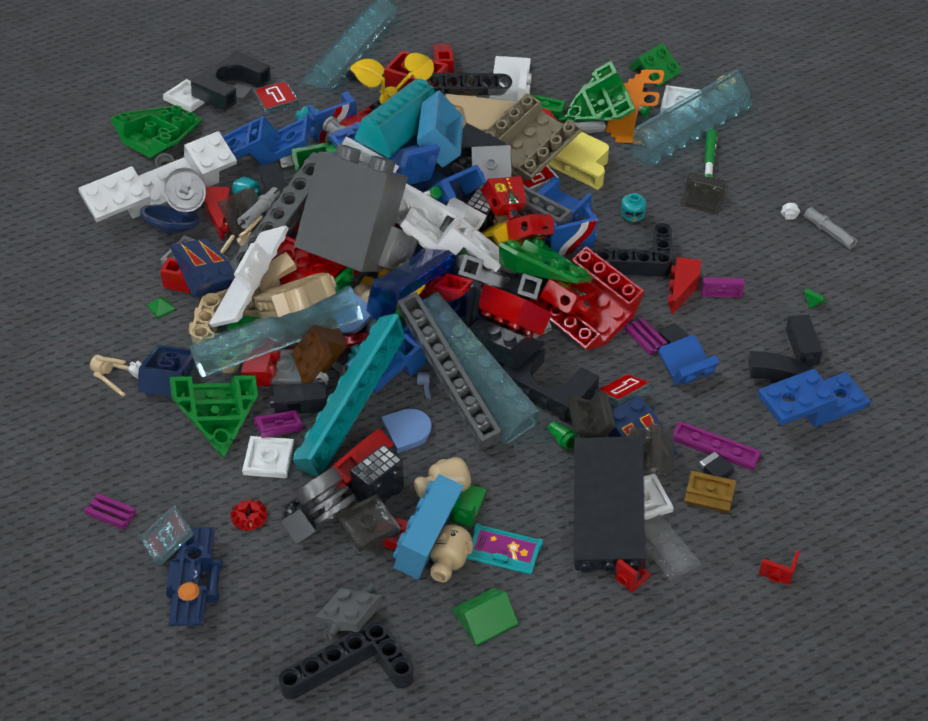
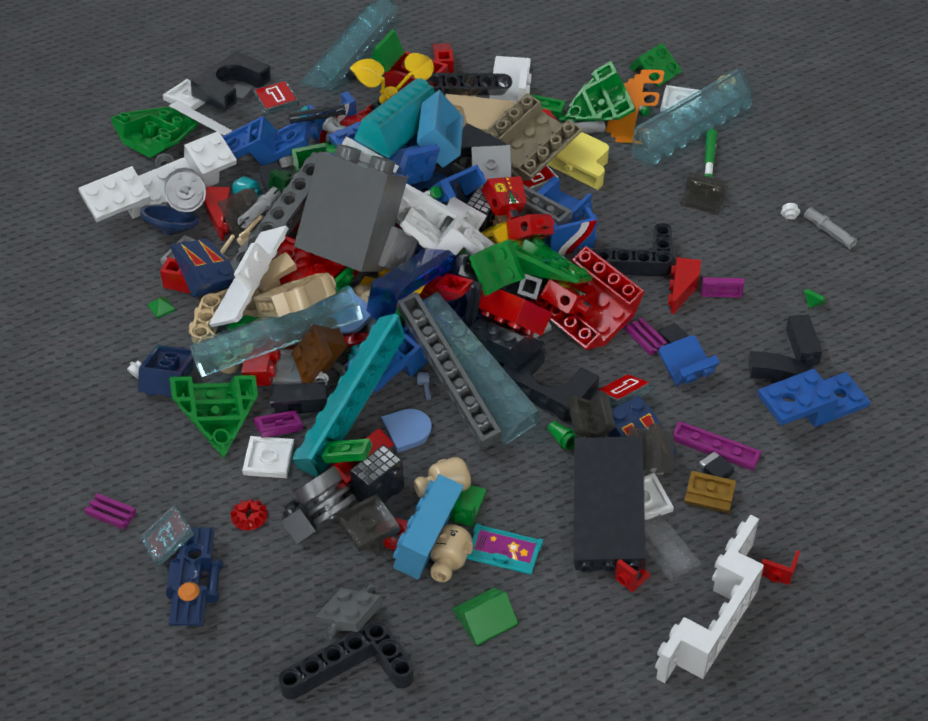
tan plant [90,355,129,397] -> none
teal head [621,193,647,222] -> none
none -> white sticker [169,101,232,135]
none -> dark green tile [268,169,292,194]
none -> black pin [288,103,346,125]
none -> green plate [322,439,372,463]
none -> green slope [370,29,405,72]
none -> green bracket [469,239,526,296]
none -> white bracket [655,515,764,683]

